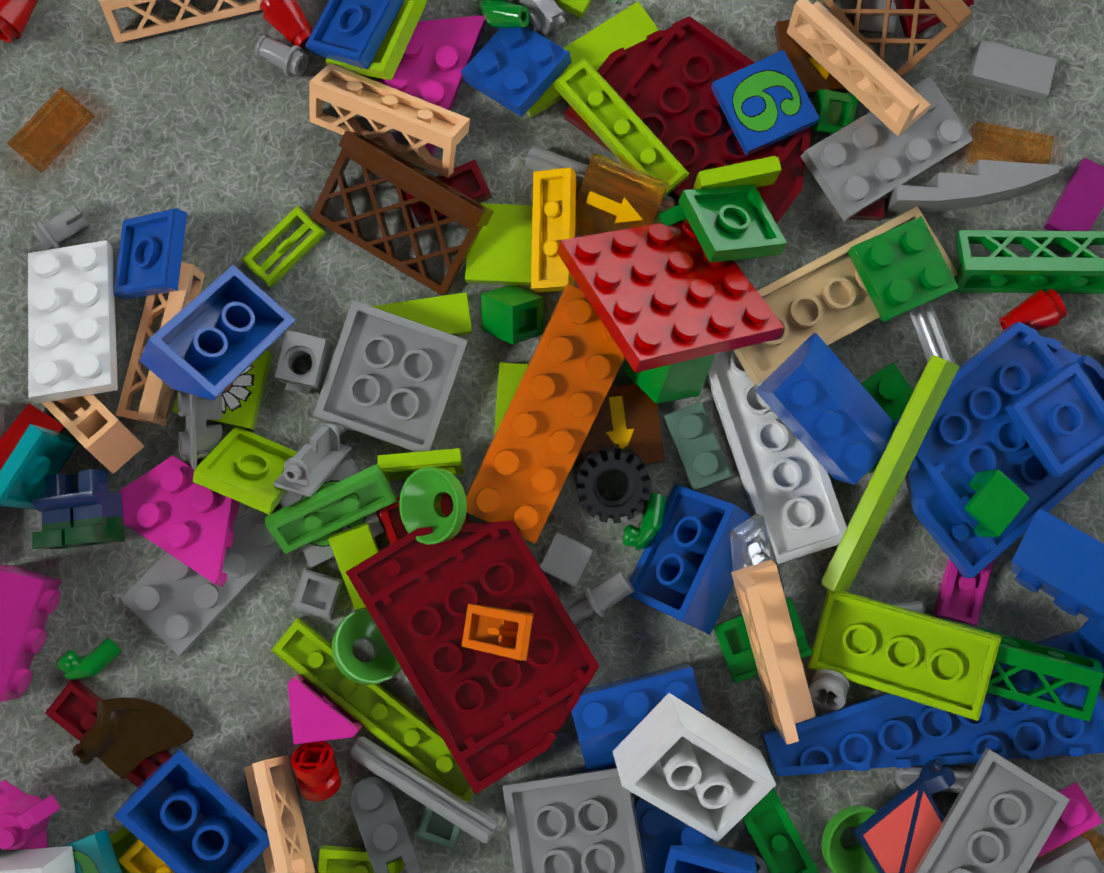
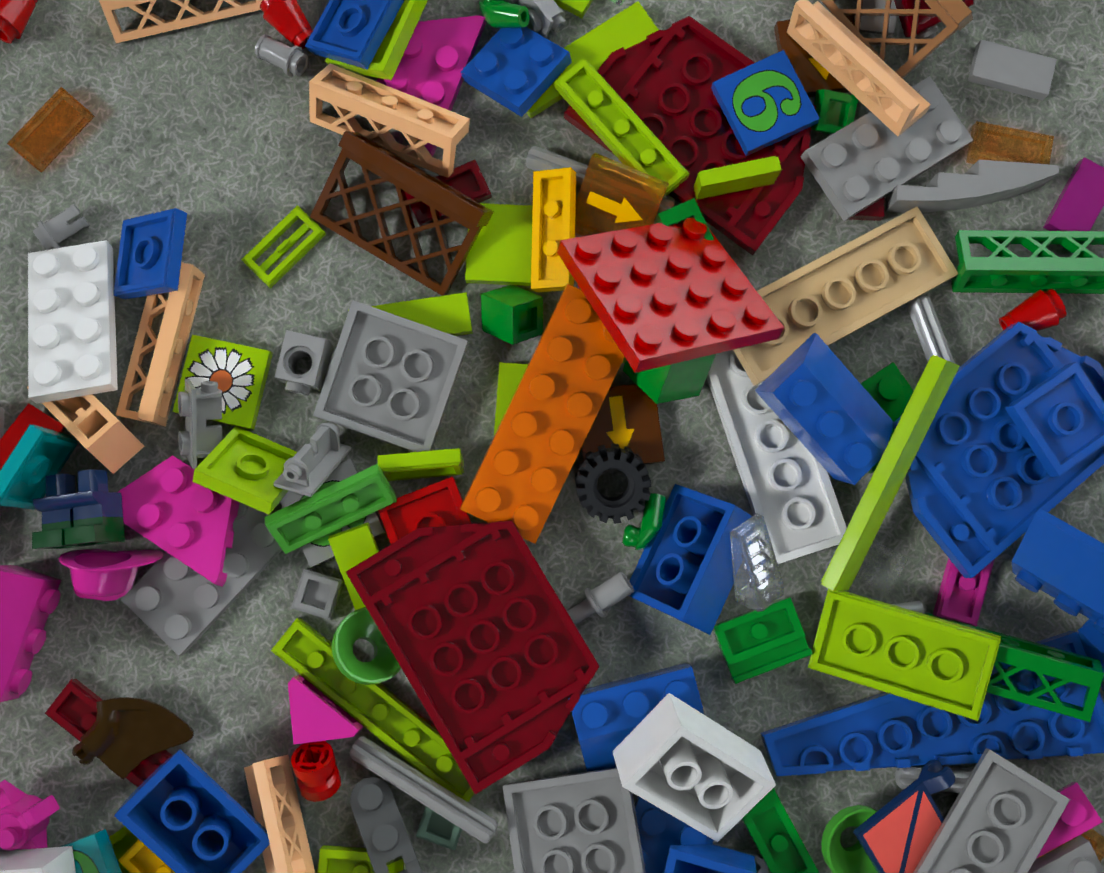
green arm [56,637,122,680] -> none
blue slope [139,265,296,401] -> none
bright green piece [399,467,467,545] -> none
orange slope [462,604,534,661] -> none
light grey tile [540,532,593,587] -> none
sand green plate [662,401,731,491] -> none
green plate [678,184,788,263] -> none
light nougat fence [731,560,816,745] -> none
light grey bush [809,669,850,711] -> none
green plate [847,216,959,323] -> none
green panel [965,469,1030,537] -> none
none -> dark pink piece [58,549,164,601]

